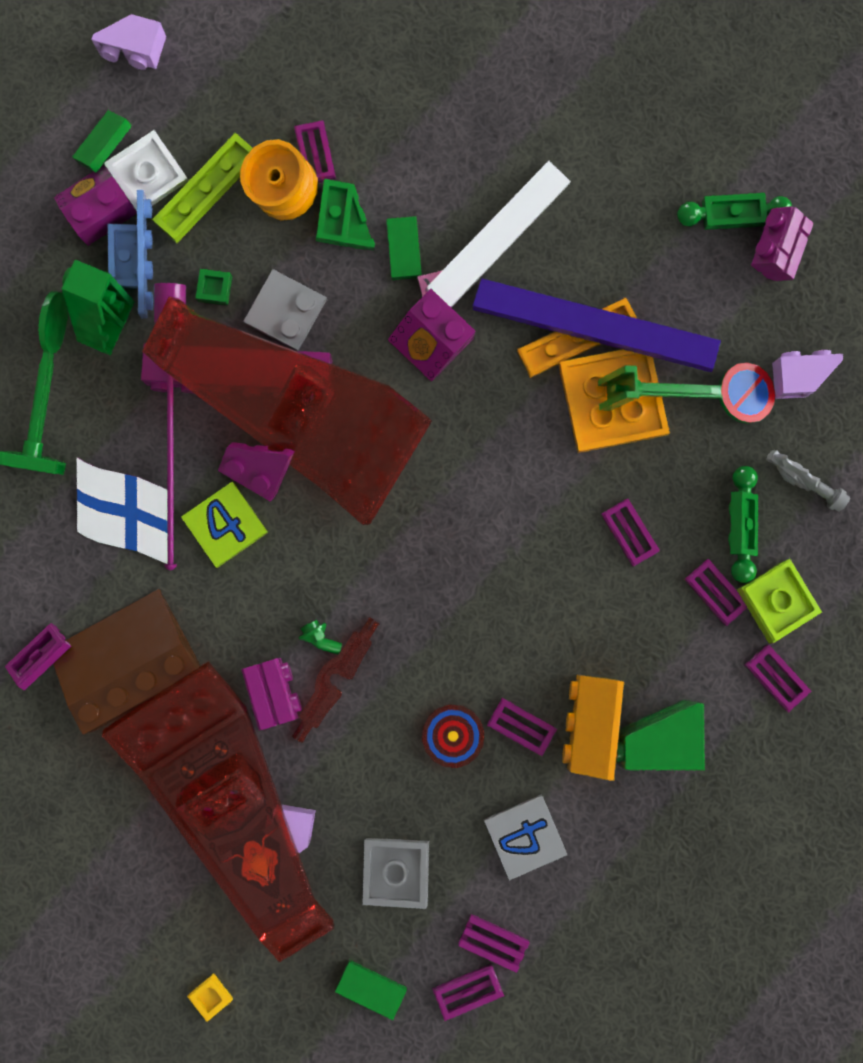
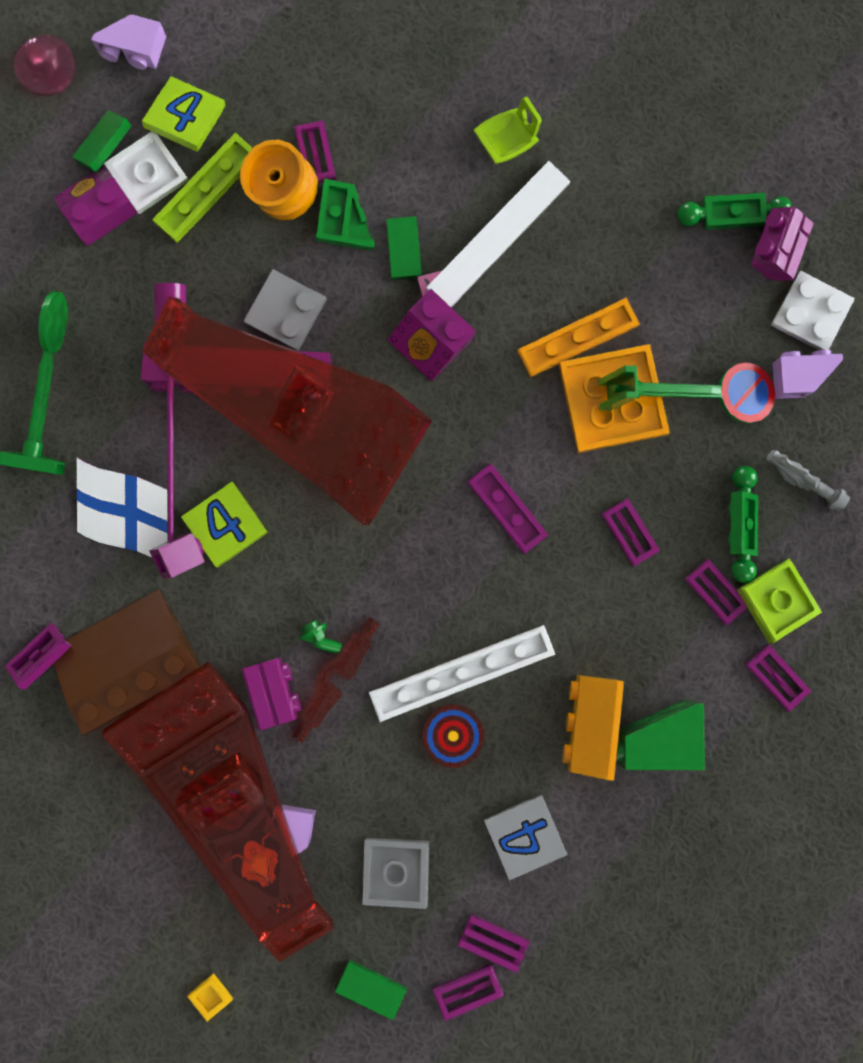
green wedge [61,259,135,355] -> none
medium blue bracket [108,190,153,318] -> none
green plate [196,269,232,306] -> none
magenta wing [218,442,295,502] -> none
dark purple tile [473,278,721,373] -> none
magenta tile [487,698,557,756] -> none
none -> clear pink plate [14,35,76,96]
none -> lime tile [142,76,225,152]
none -> brick [149,533,205,579]
none -> white tile [369,625,555,722]
none -> magenta tile [467,463,548,554]
none -> lime piece [473,96,542,164]
none -> white plate [771,270,855,350]

